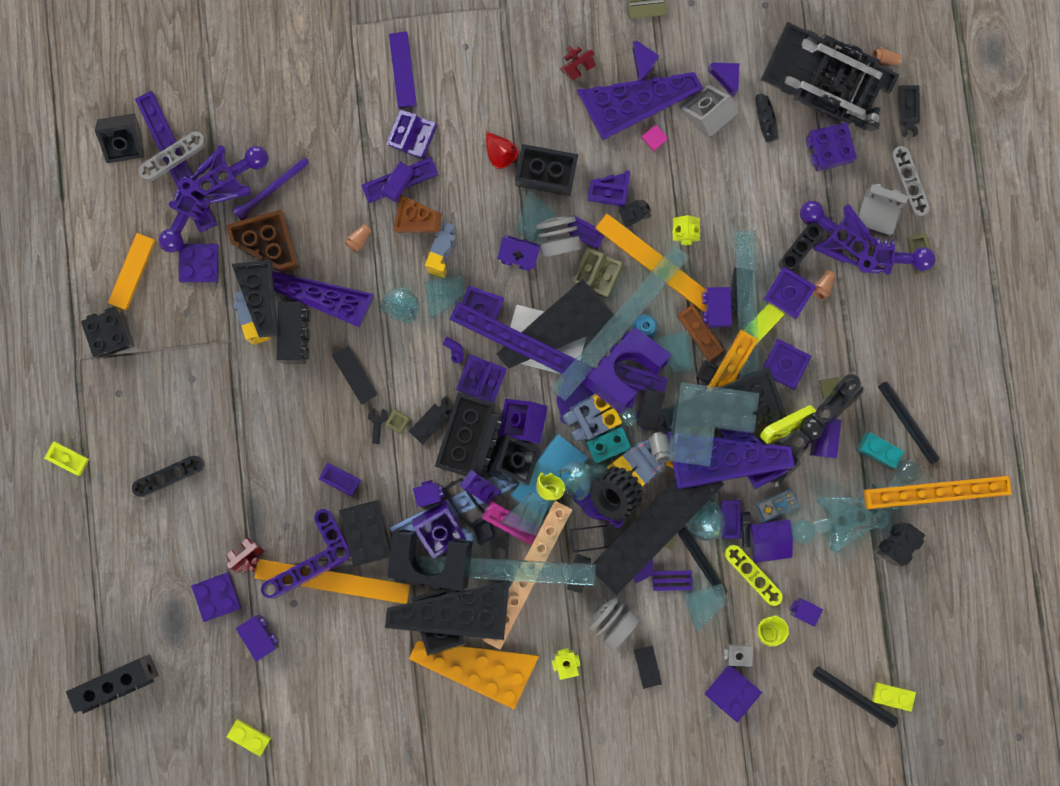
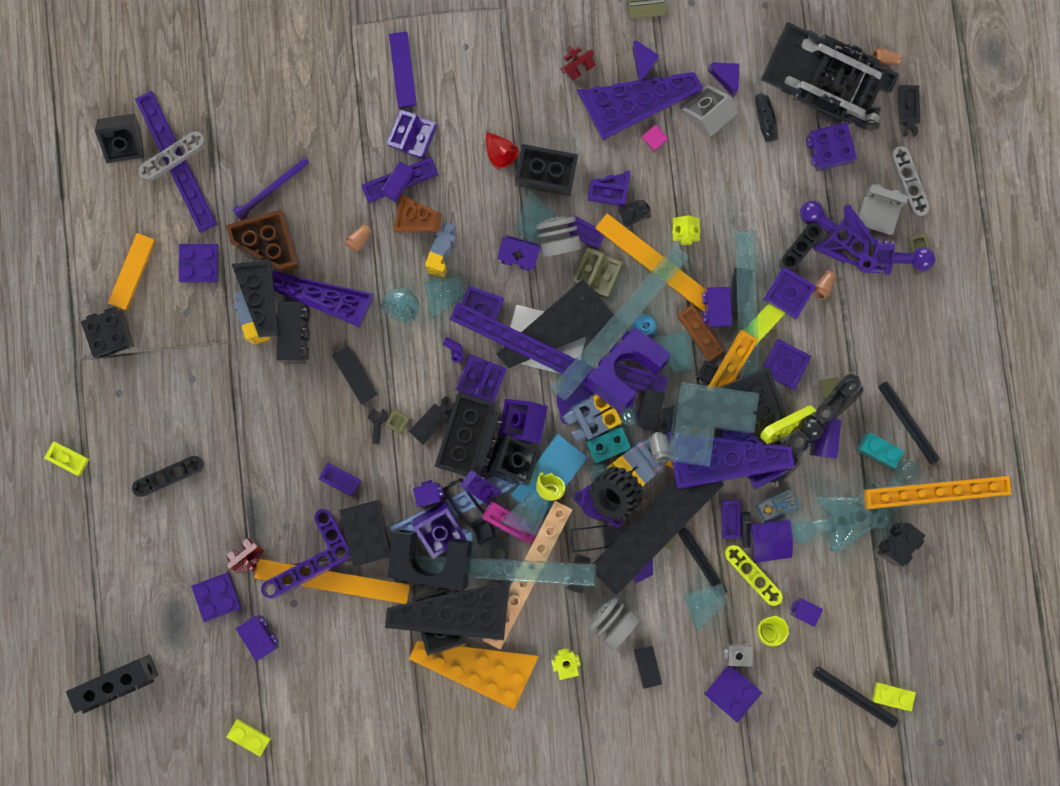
dark purple piece [158,145,269,253] -> none
clear light blue cylinder [556,461,594,500] -> none
dark purple tile [653,570,693,591] -> none
clear light blue cylinder [687,502,726,541] -> none

